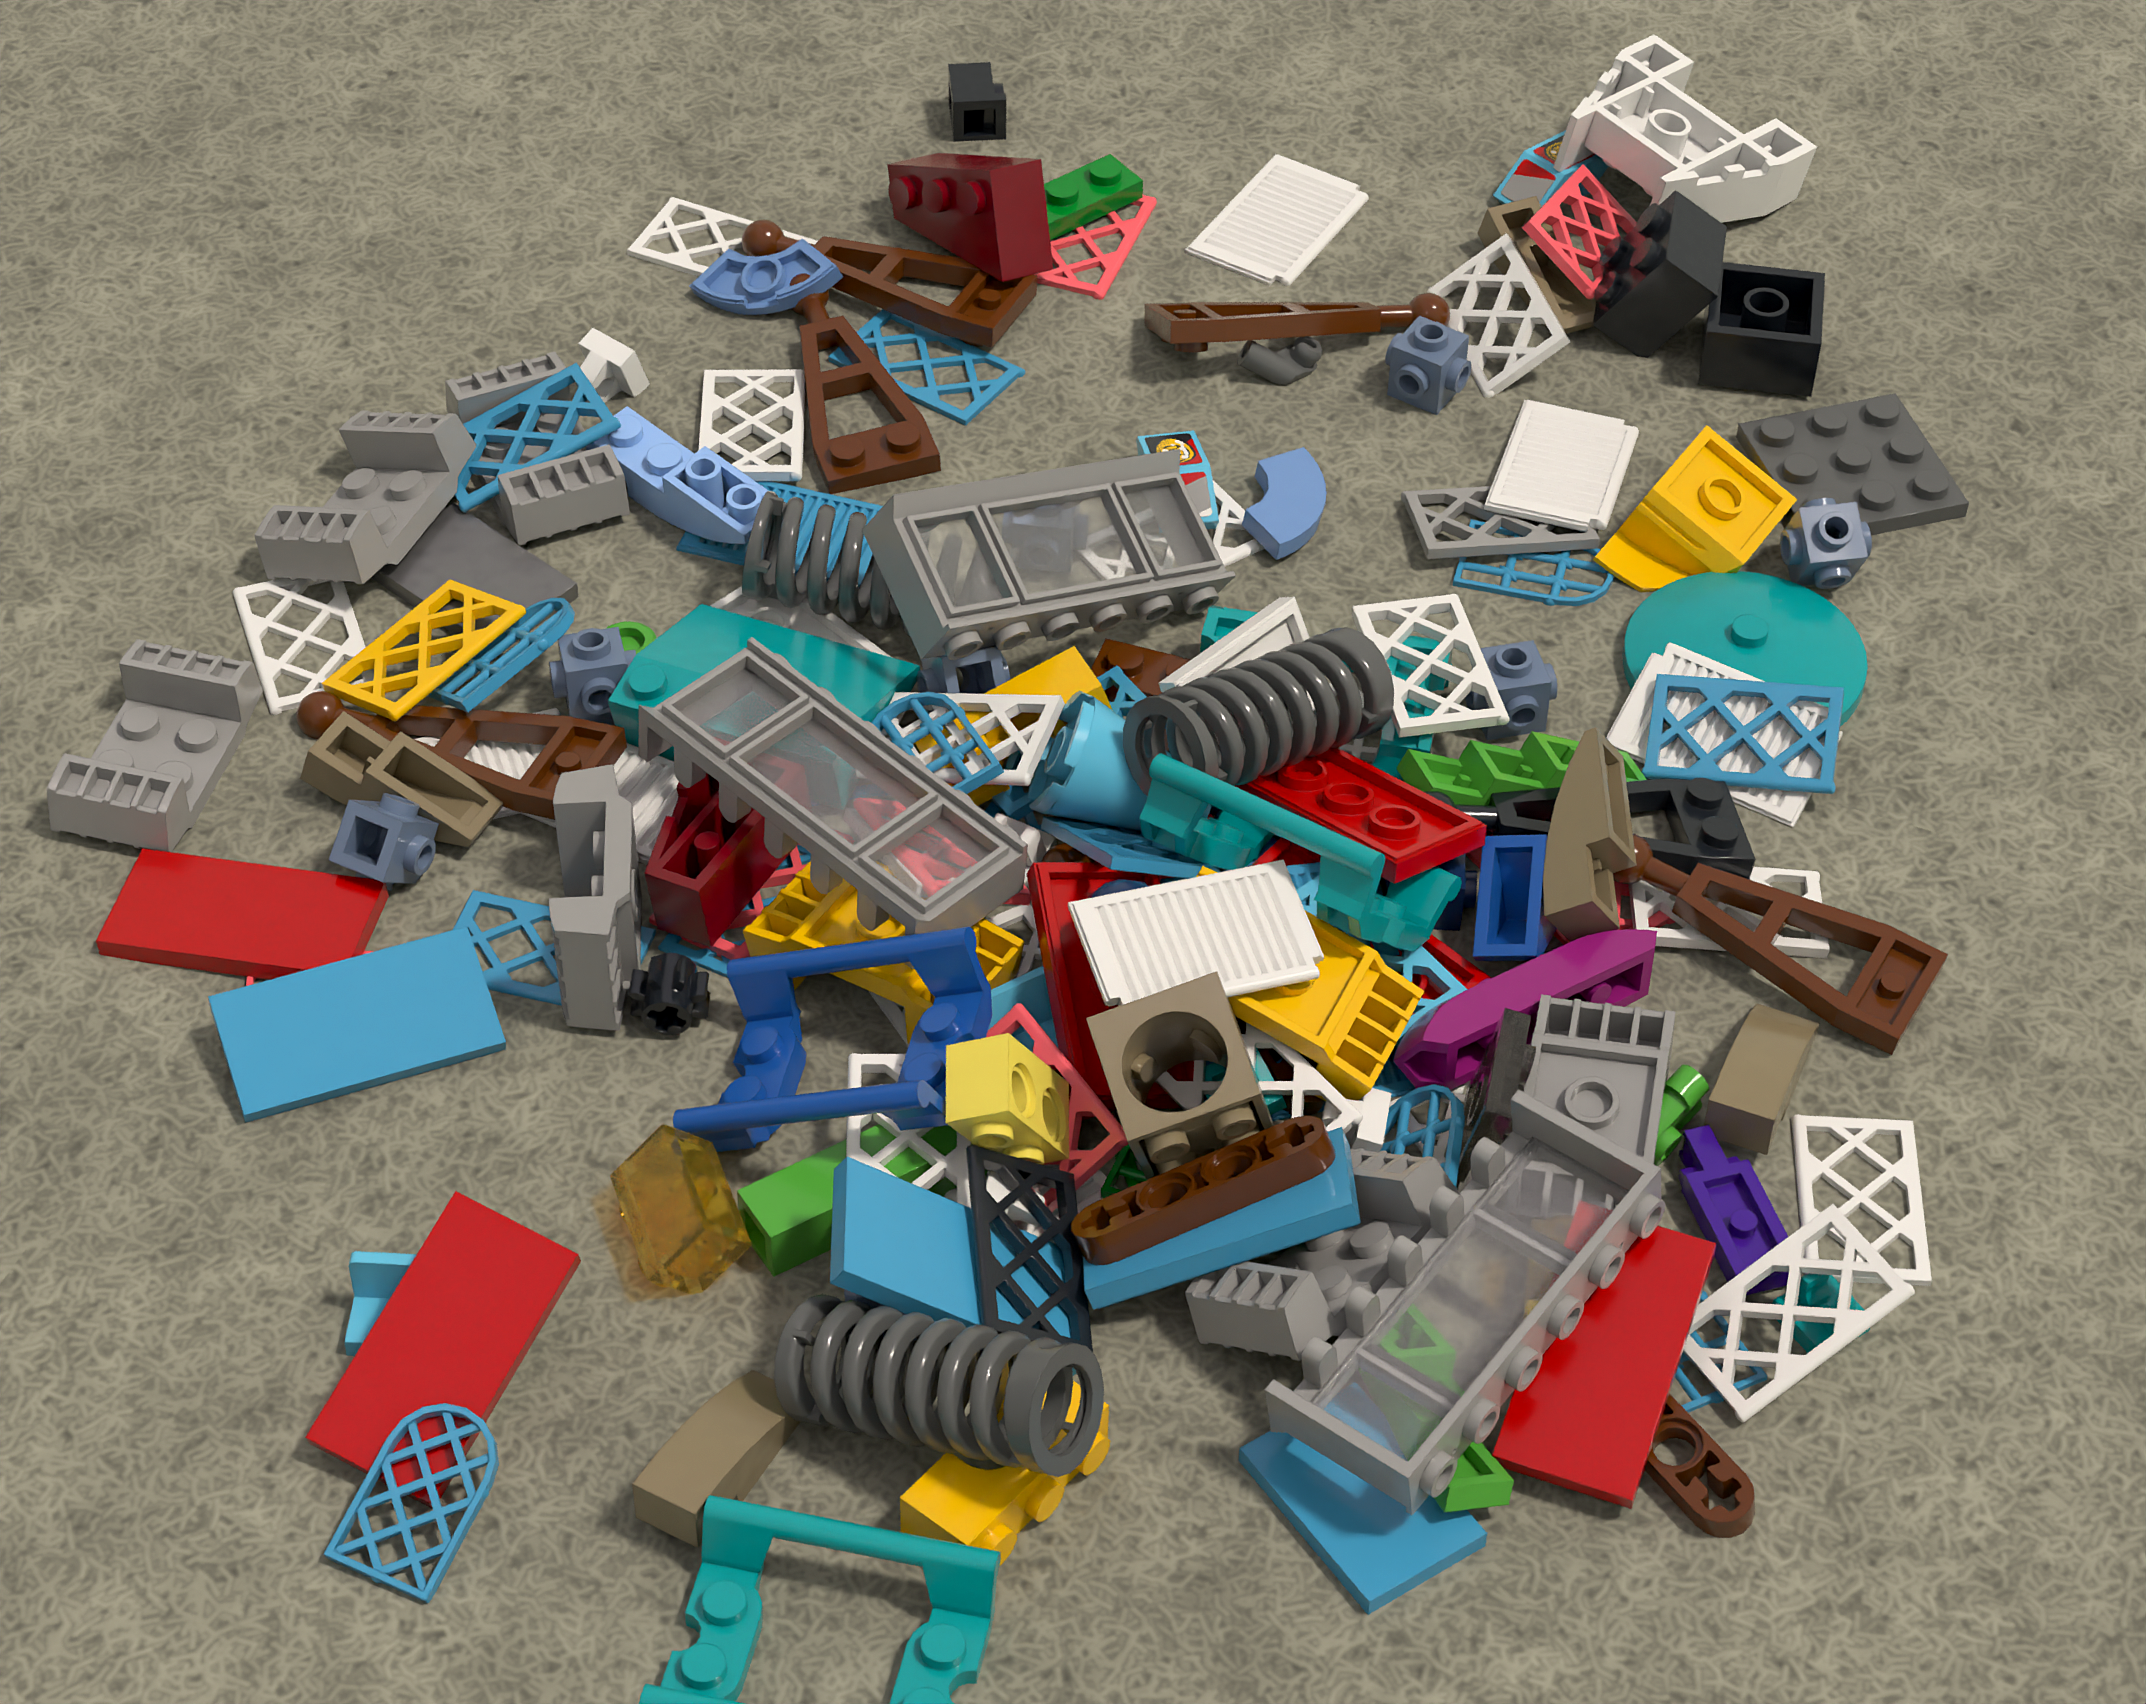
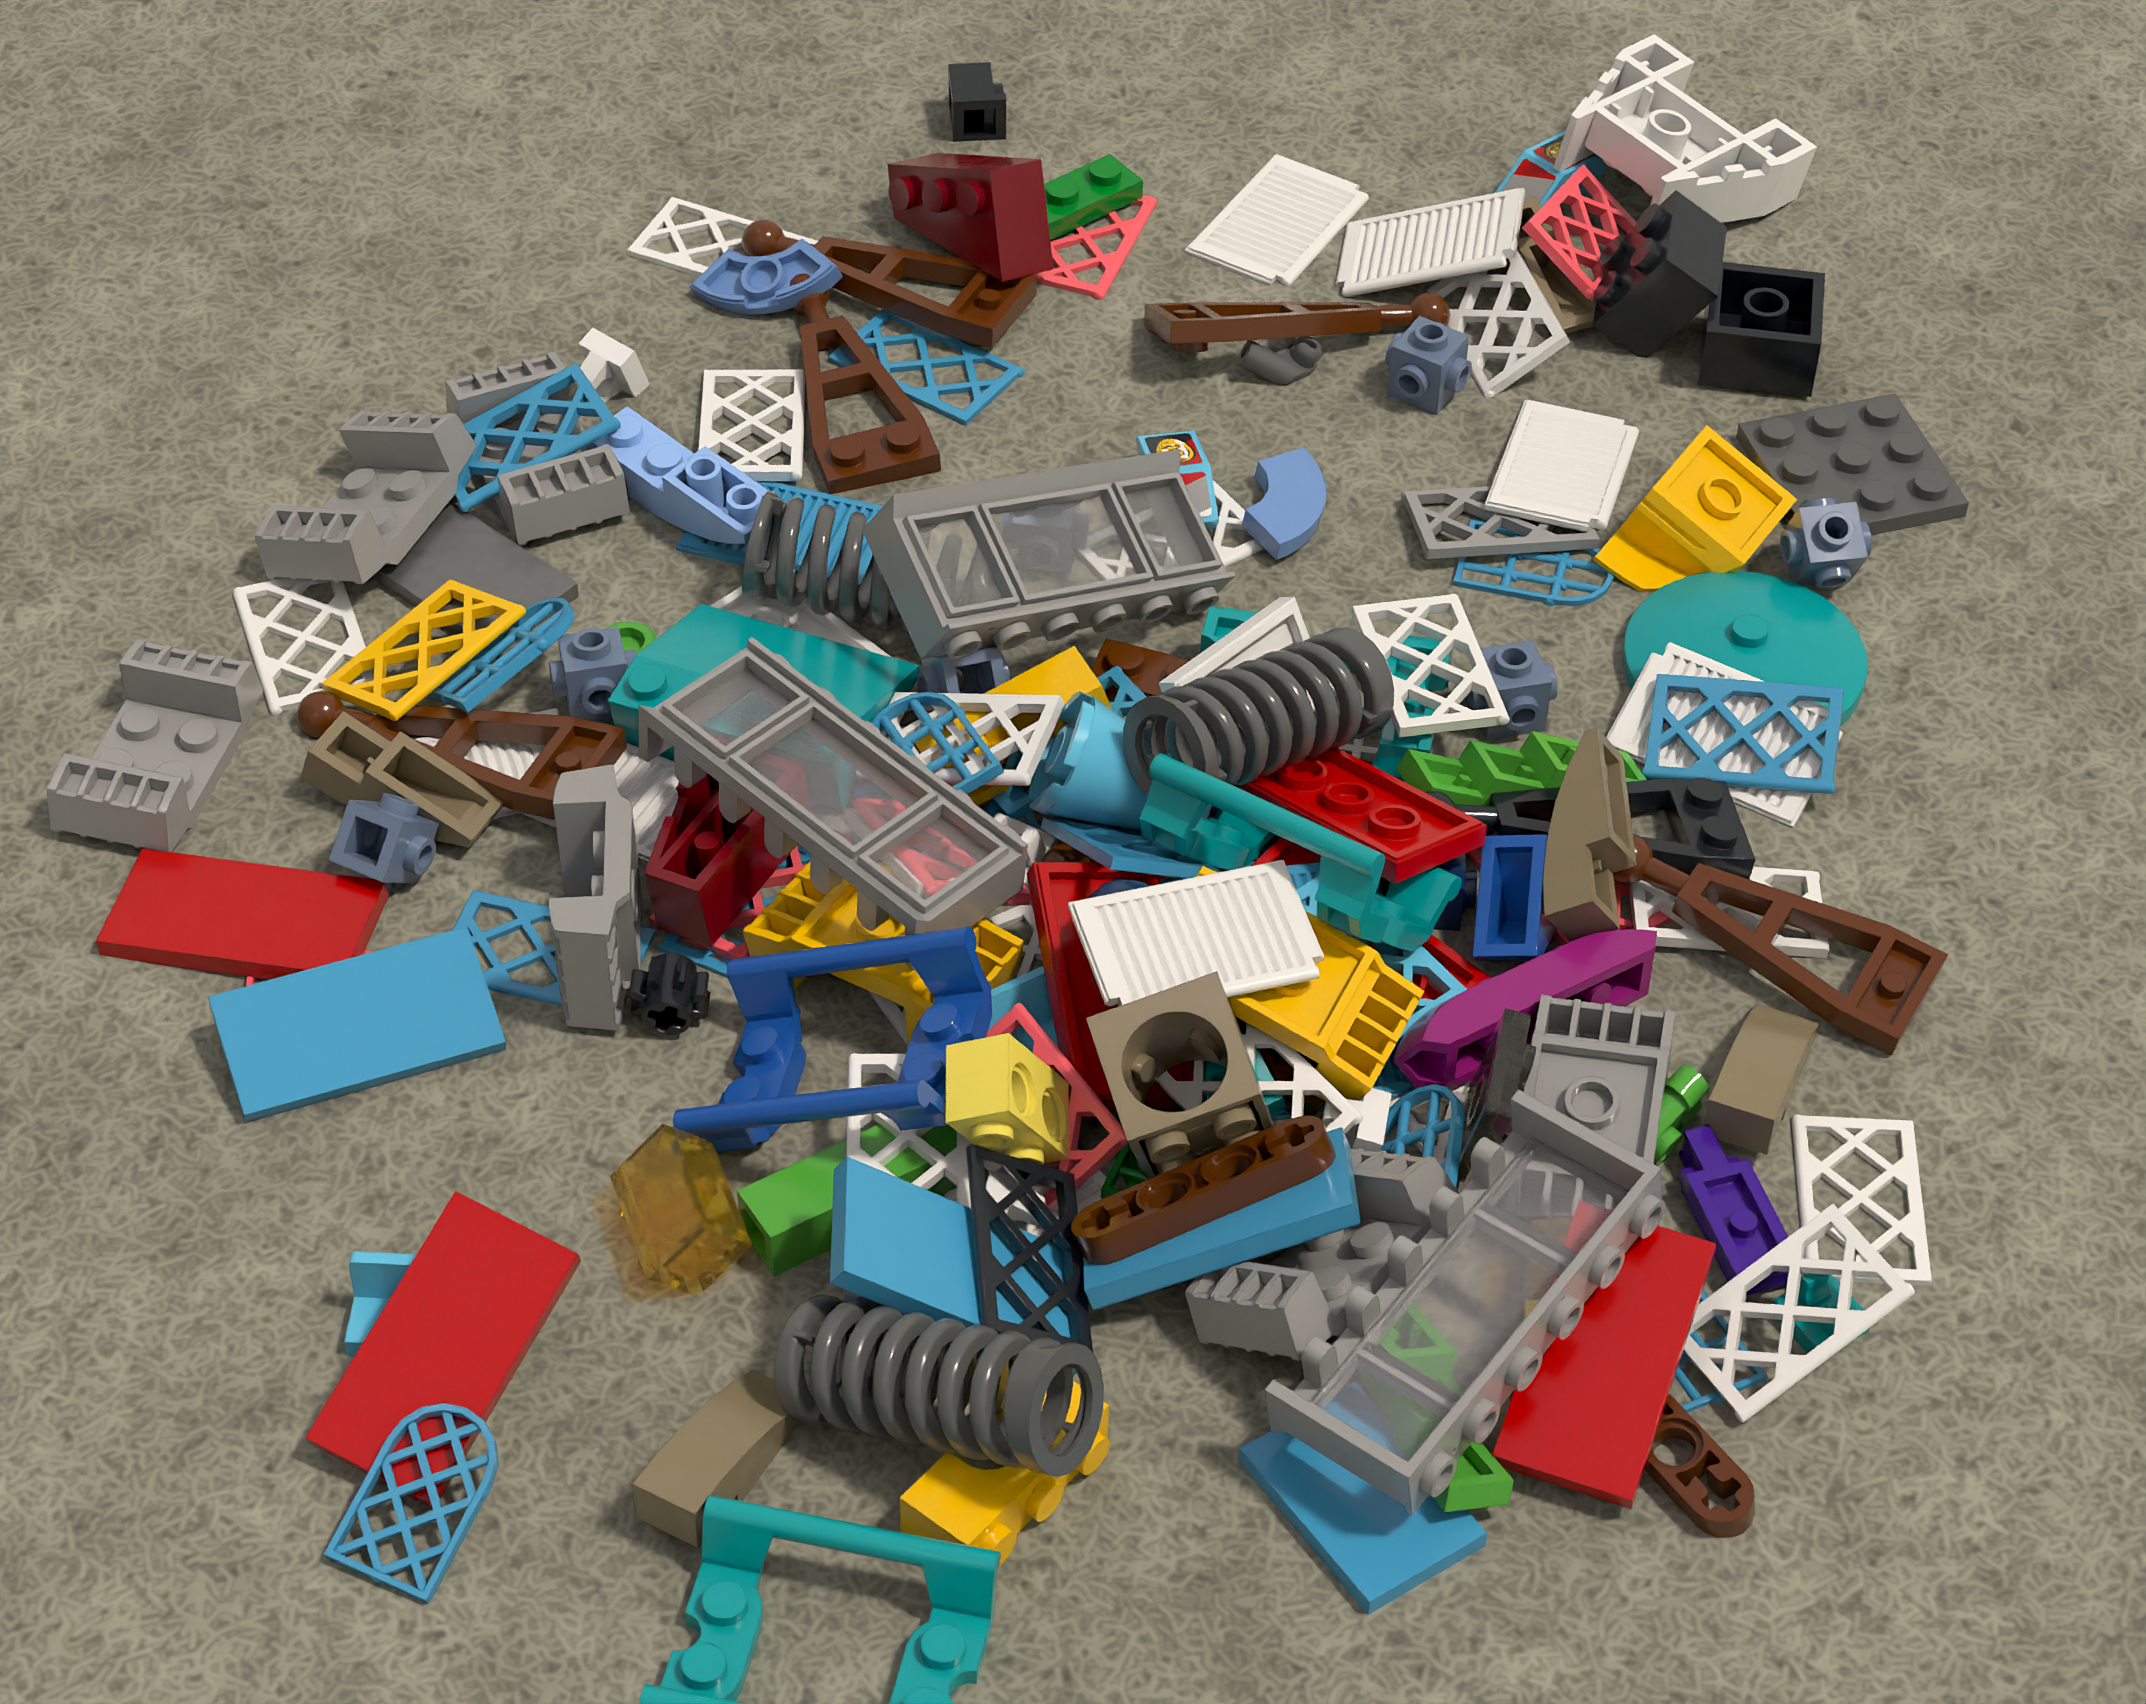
none -> white window [1335,188,1525,297]

